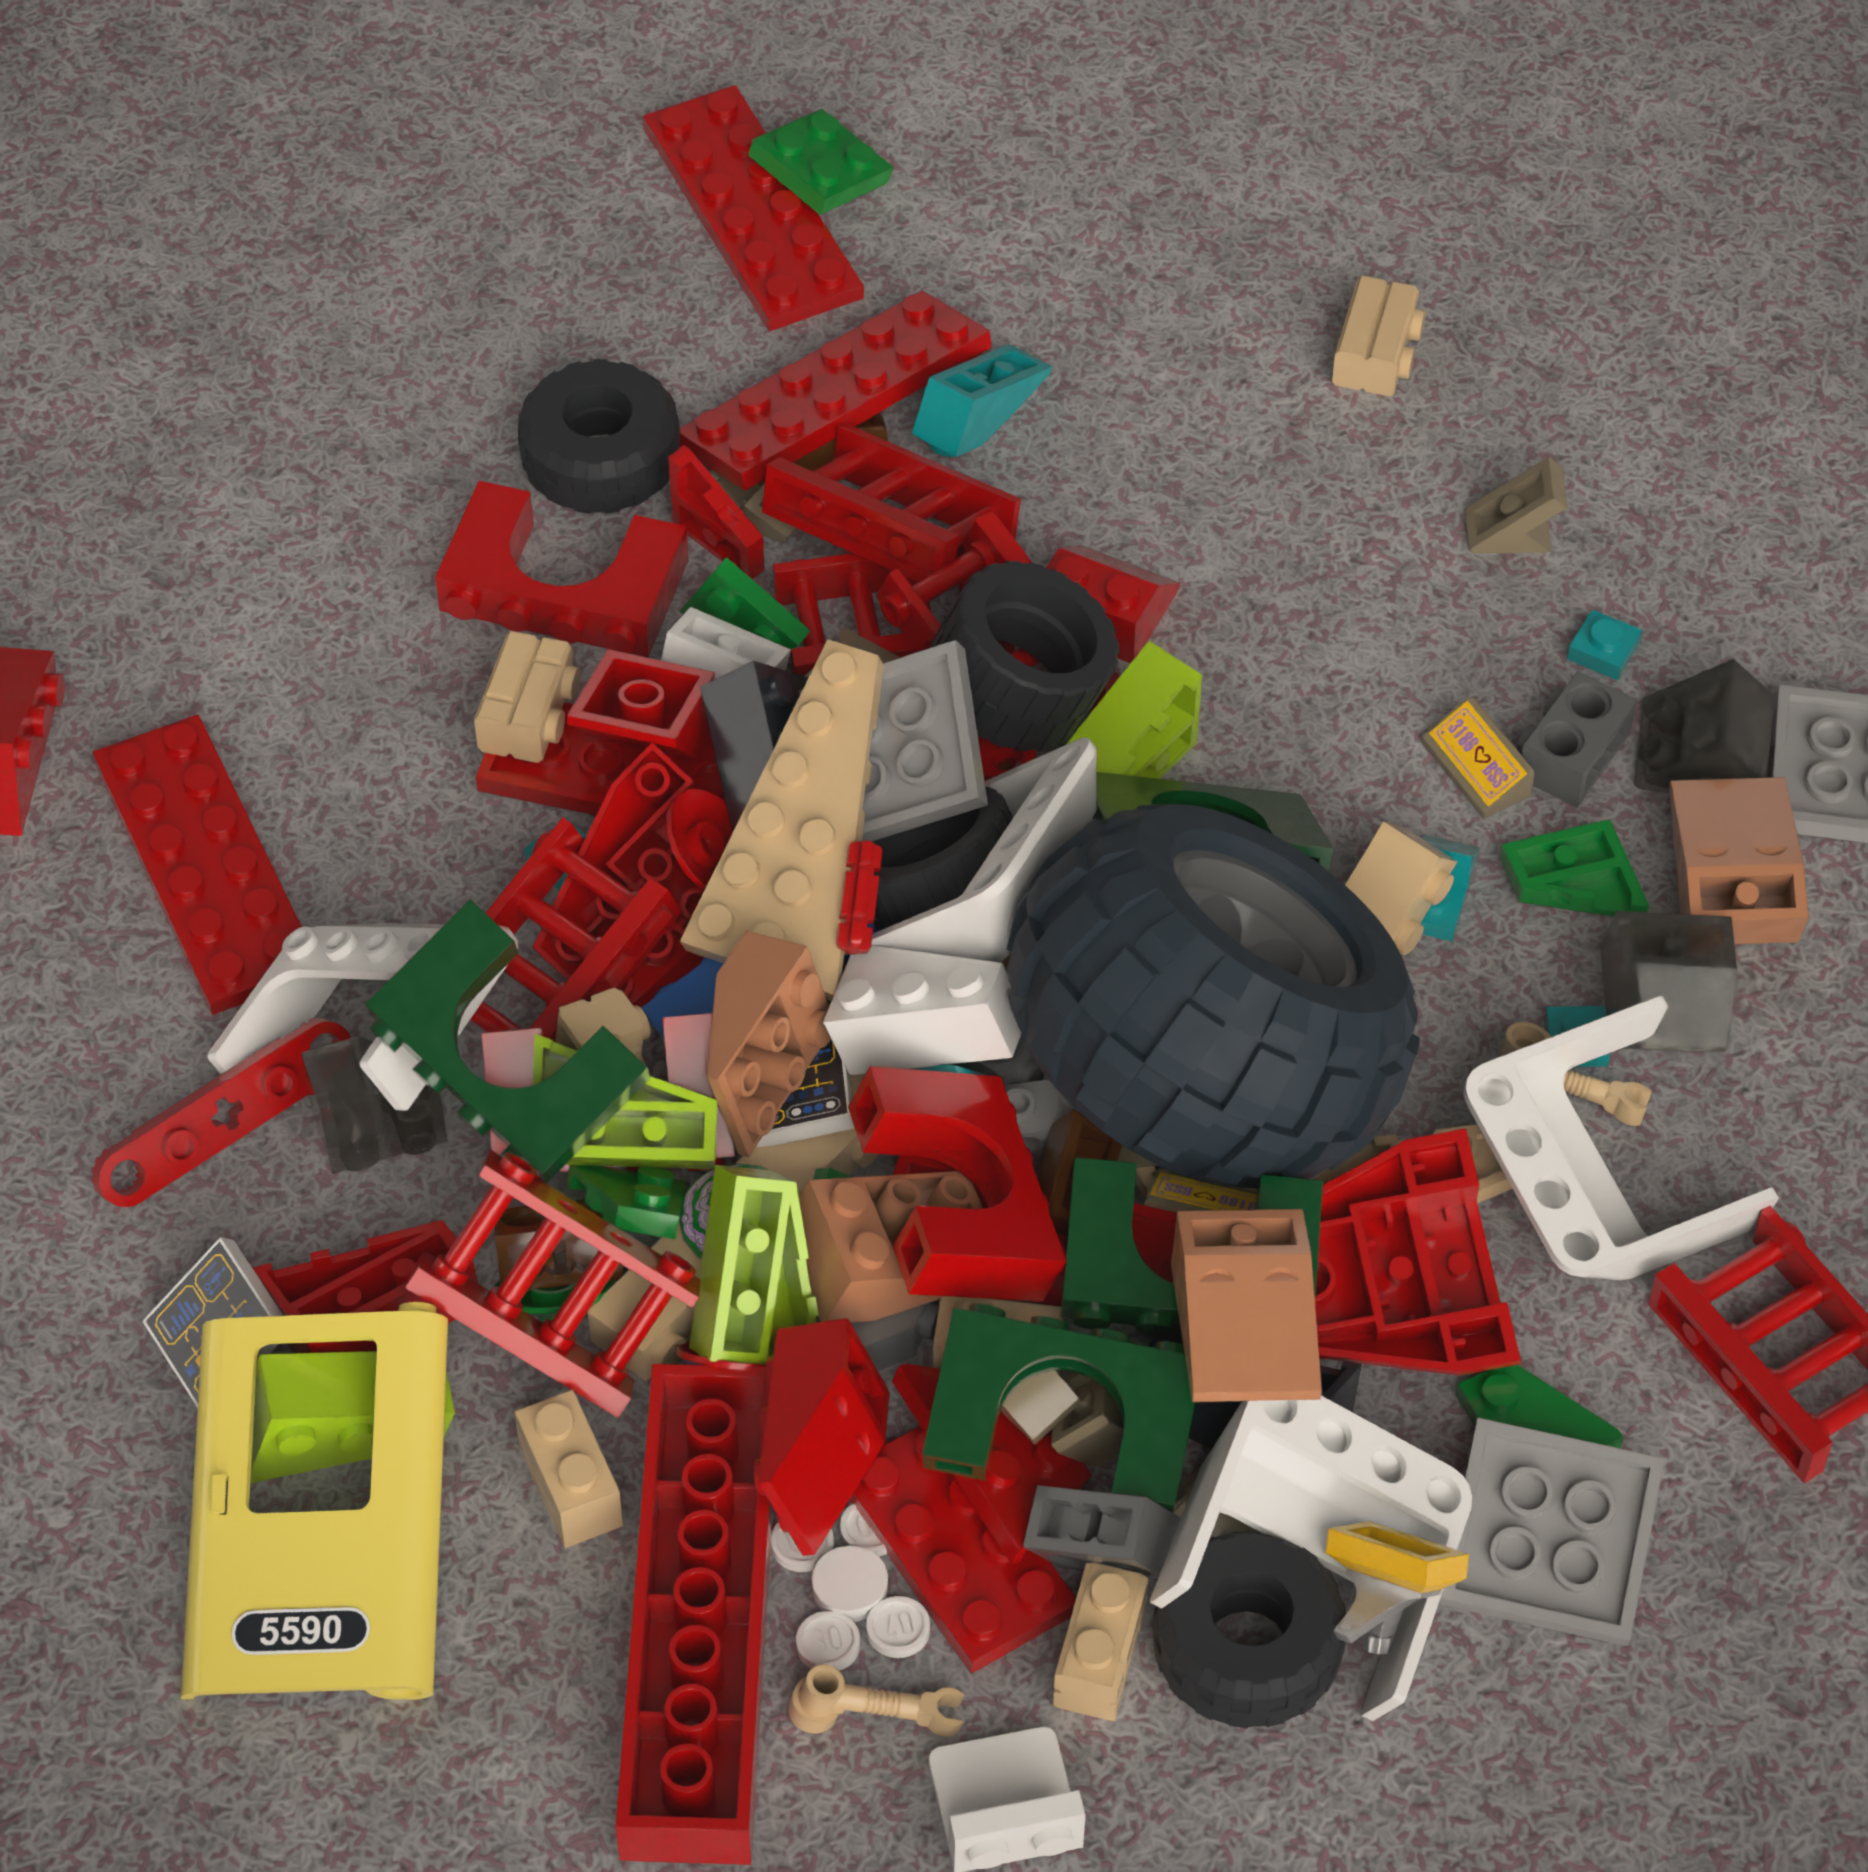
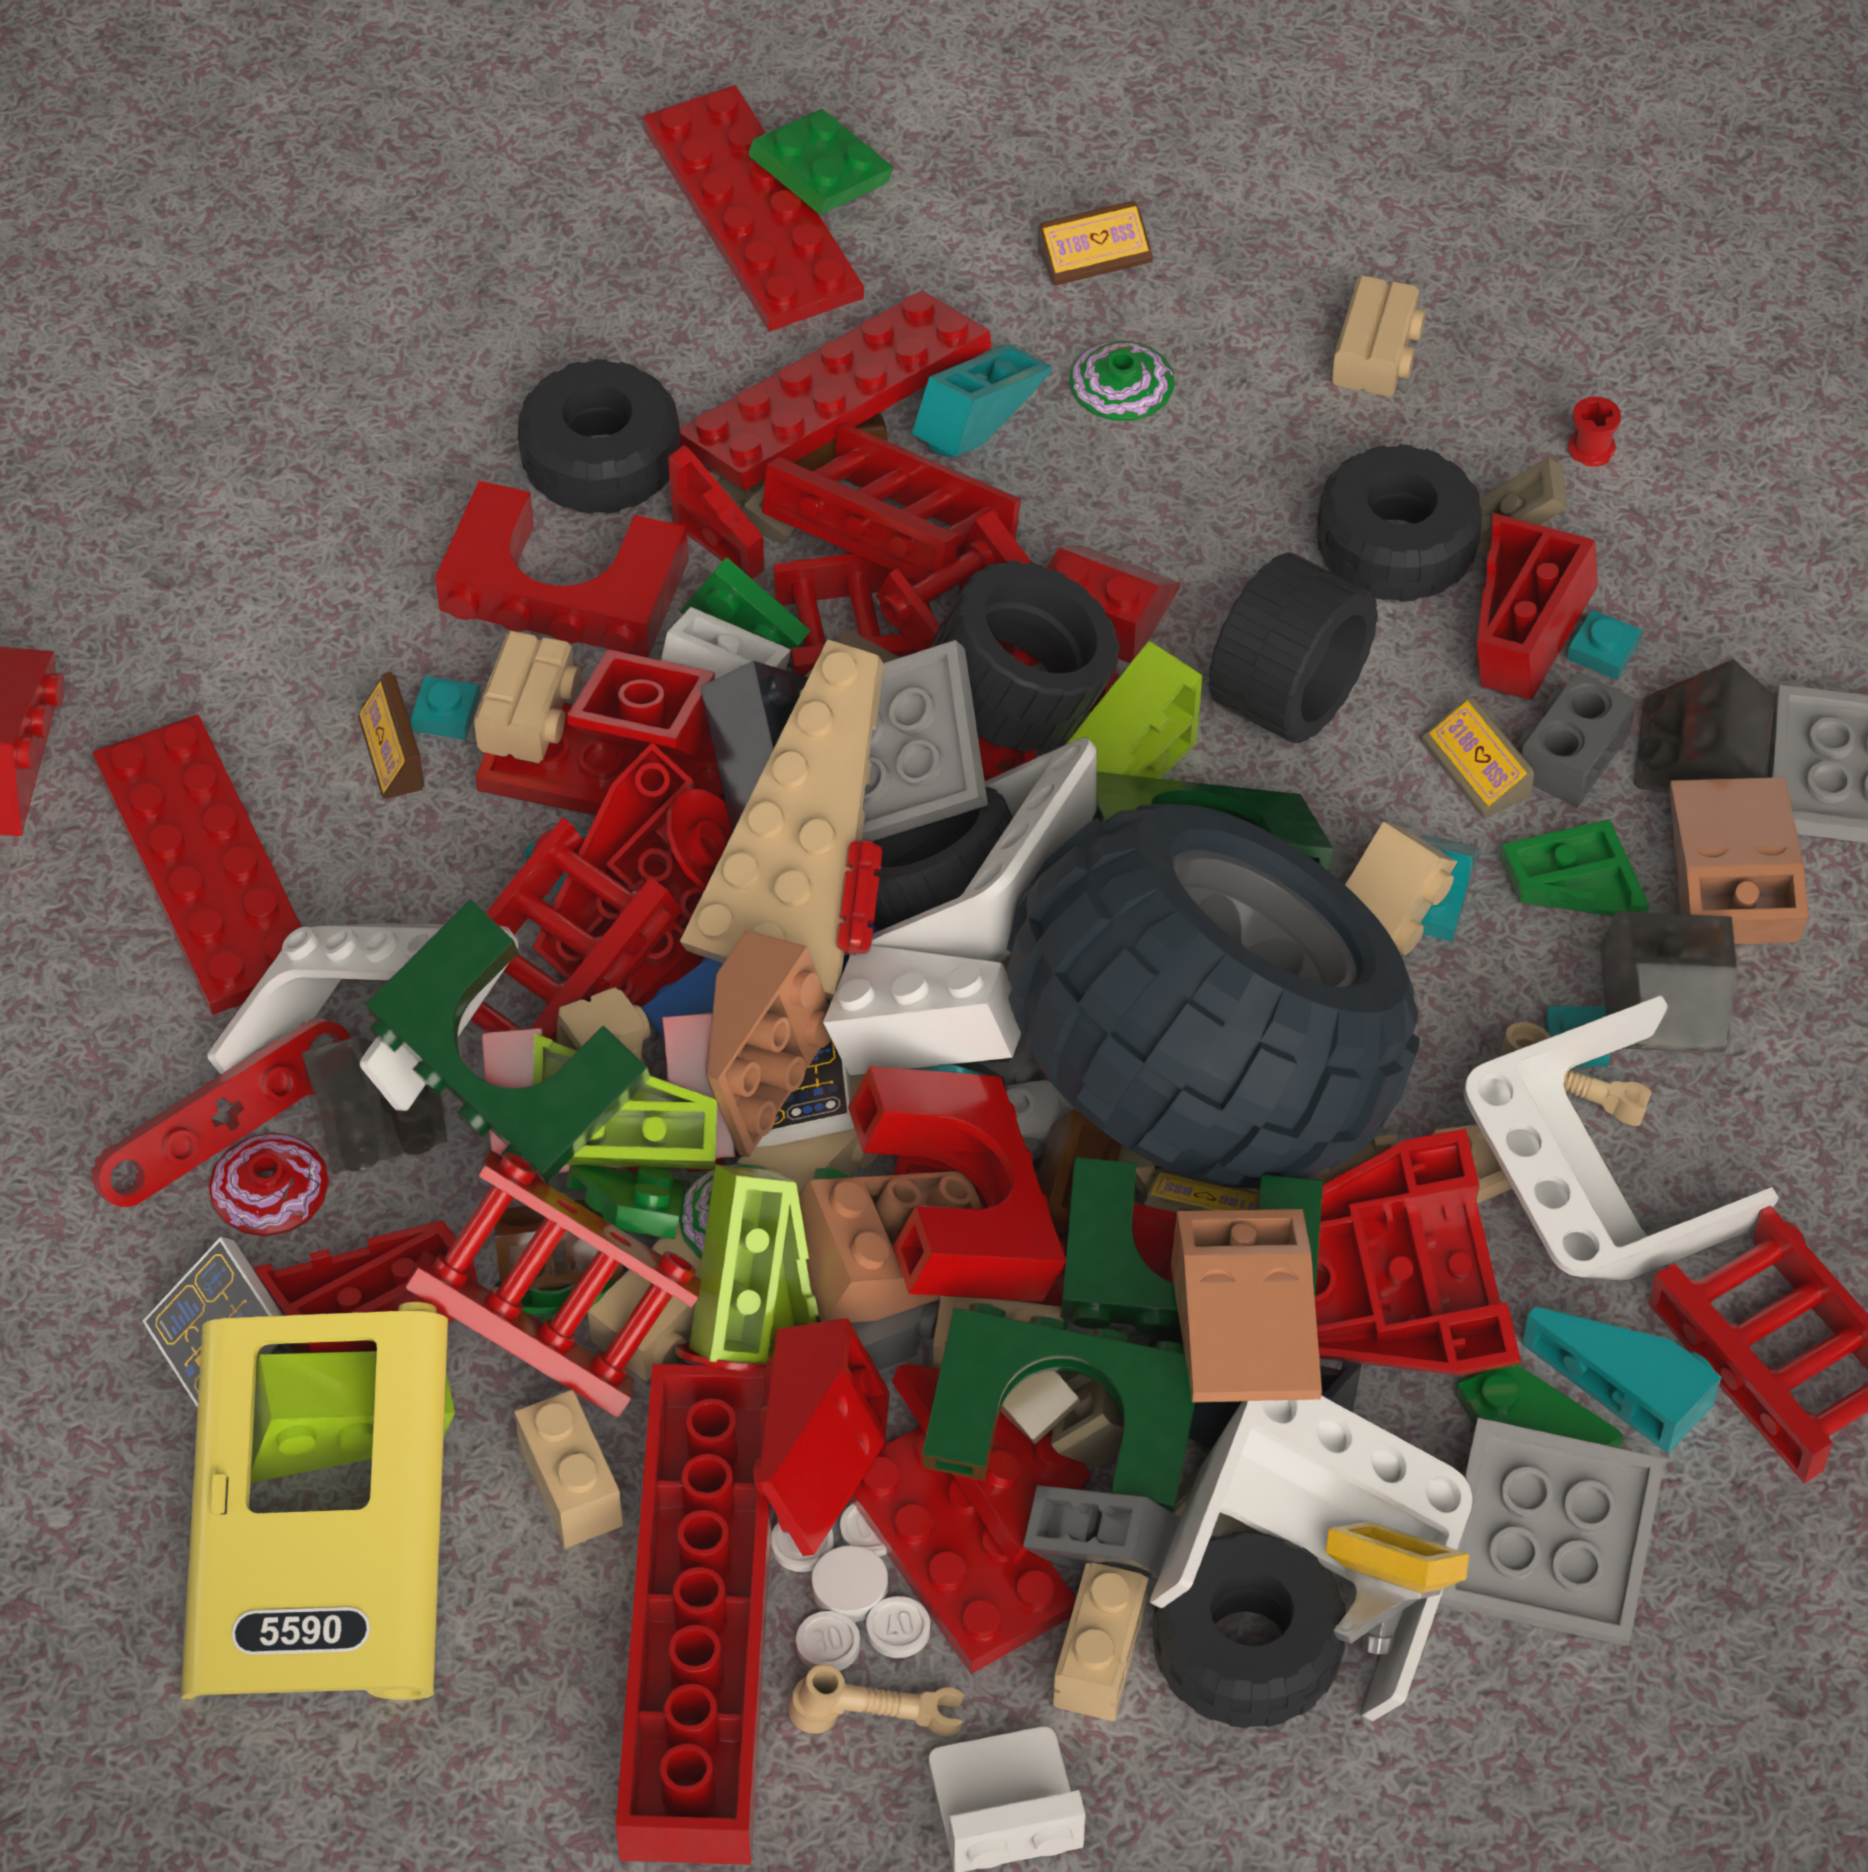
none -> dish [209,1133,329,1237]
none -> slope [358,672,425,798]
none -> teal plate [410,676,480,740]
none -> slope [1038,201,1153,286]
none -> dish [1070,341,1174,421]
none -> black tyre [1208,552,1378,743]
none -> black tyre [1317,444,1482,602]
none -> red wedge [1477,513,1598,700]
none -> teal slope [1522,1306,1721,1454]
none -> red bush [1567,396,1621,466]

